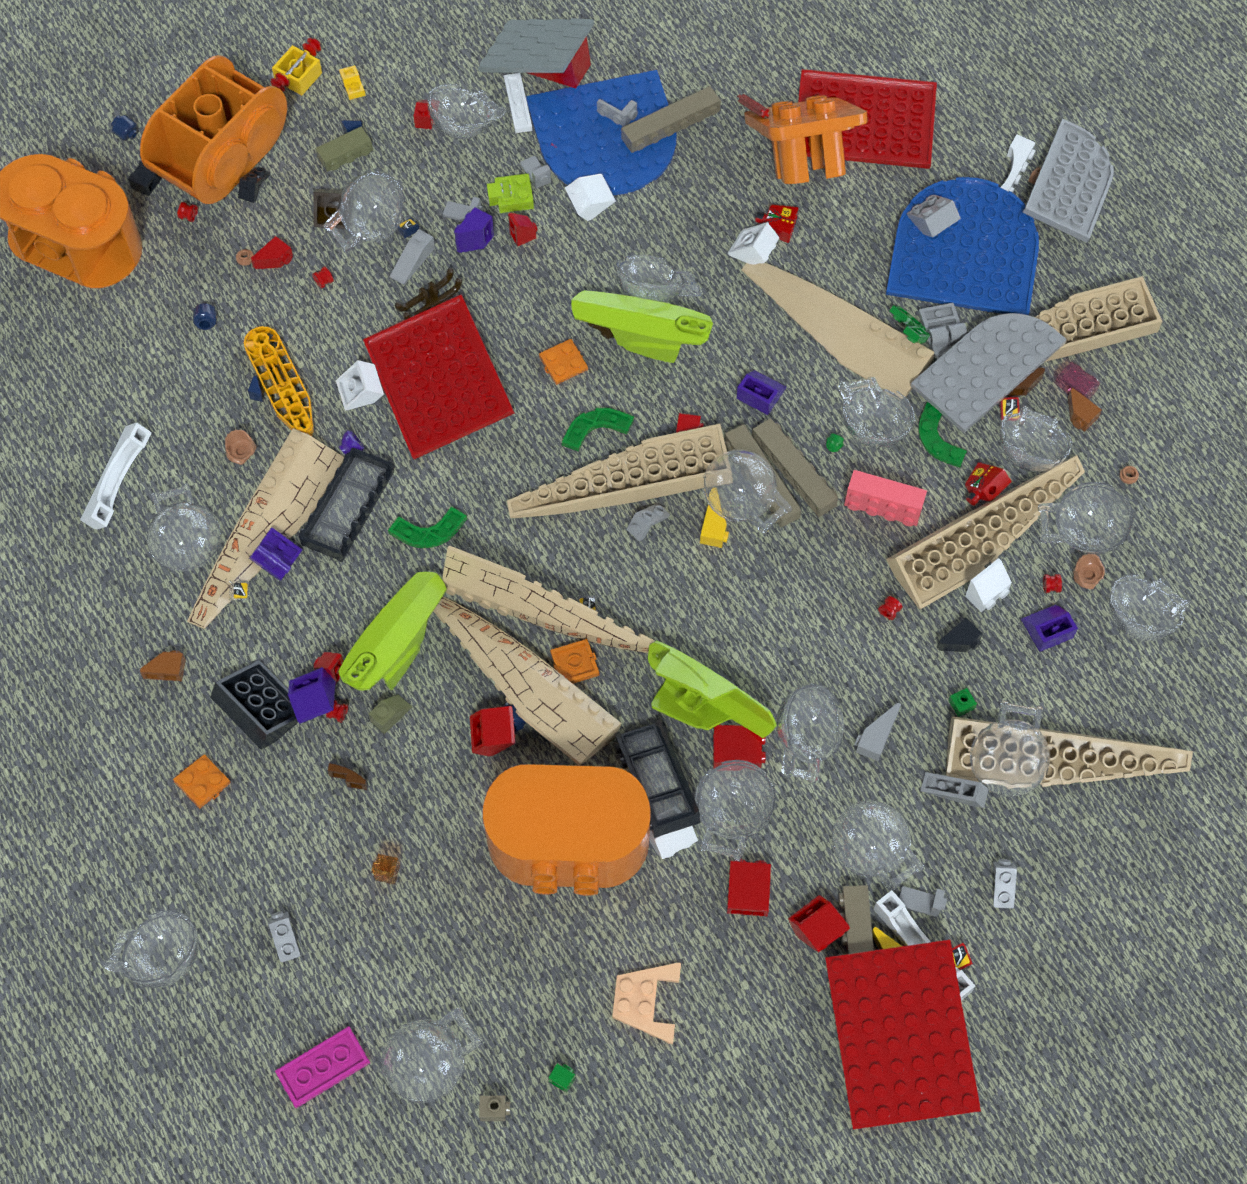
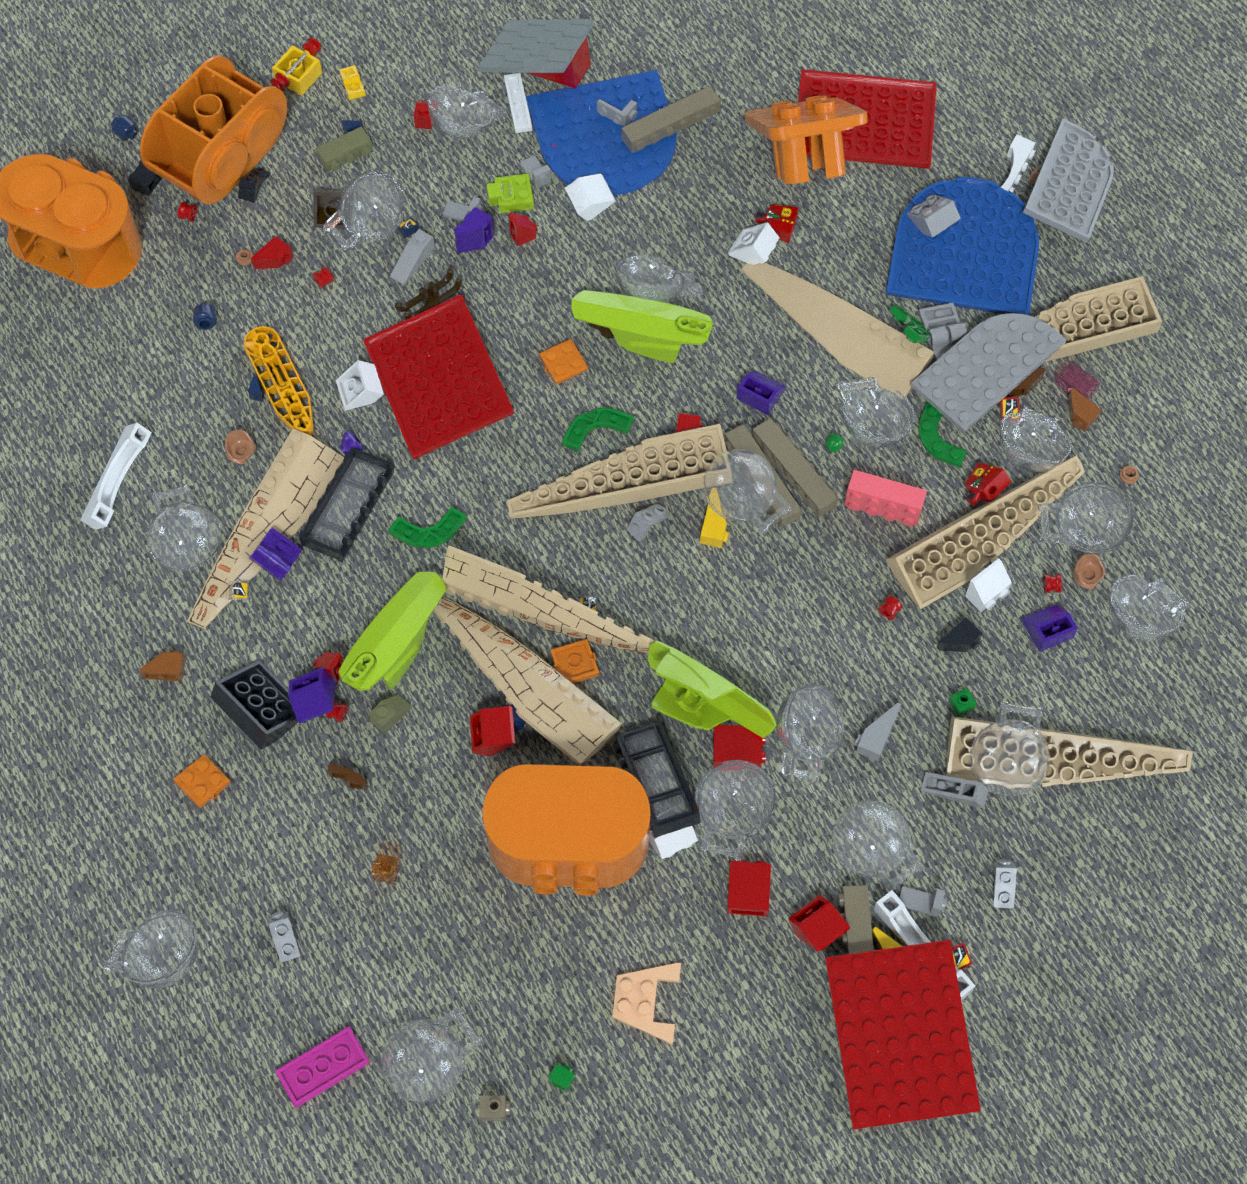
red axle [737,94,769,118] -> none

